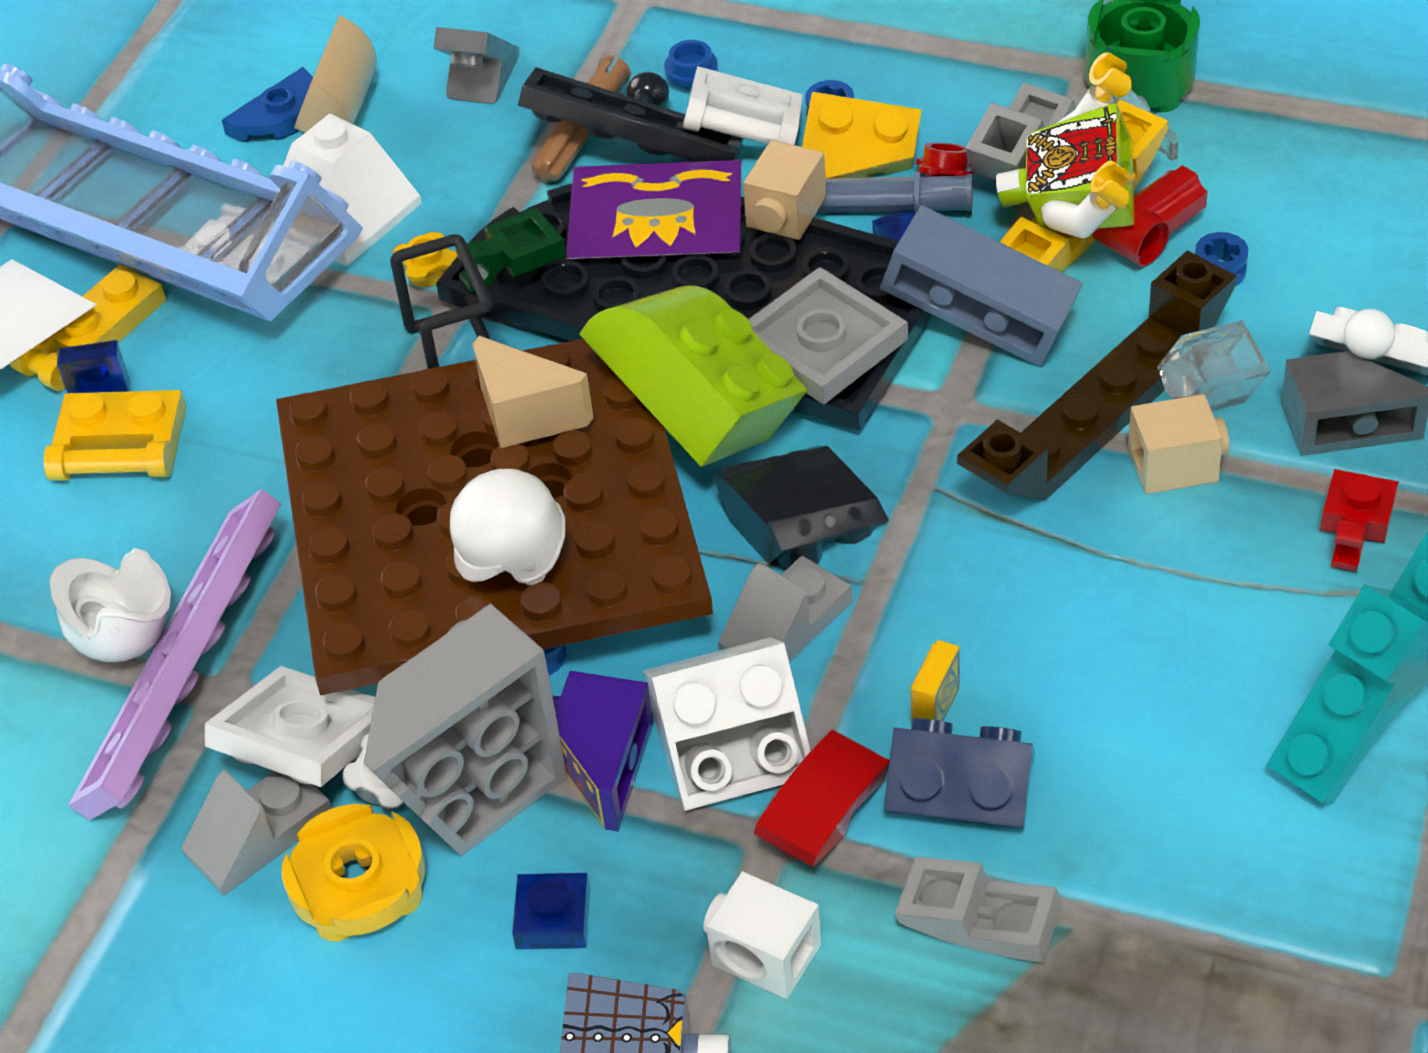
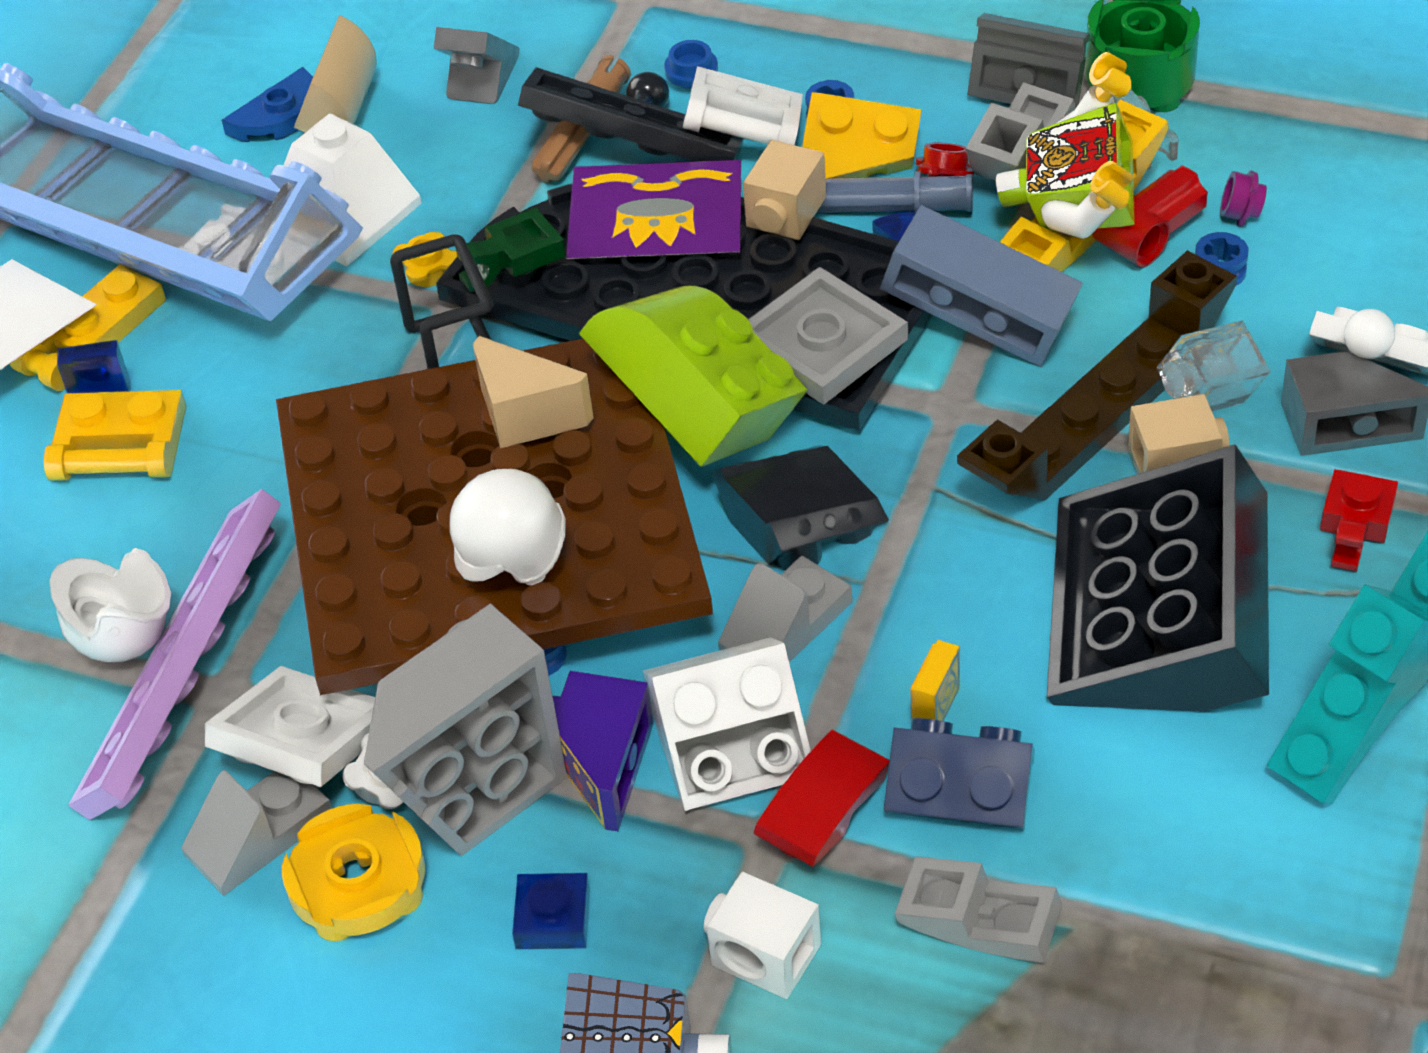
none -> dark grey plate [967,13,1090,107]
none -> black slope [1047,444,1269,711]
none -> magenta plate [1220,170,1267,227]

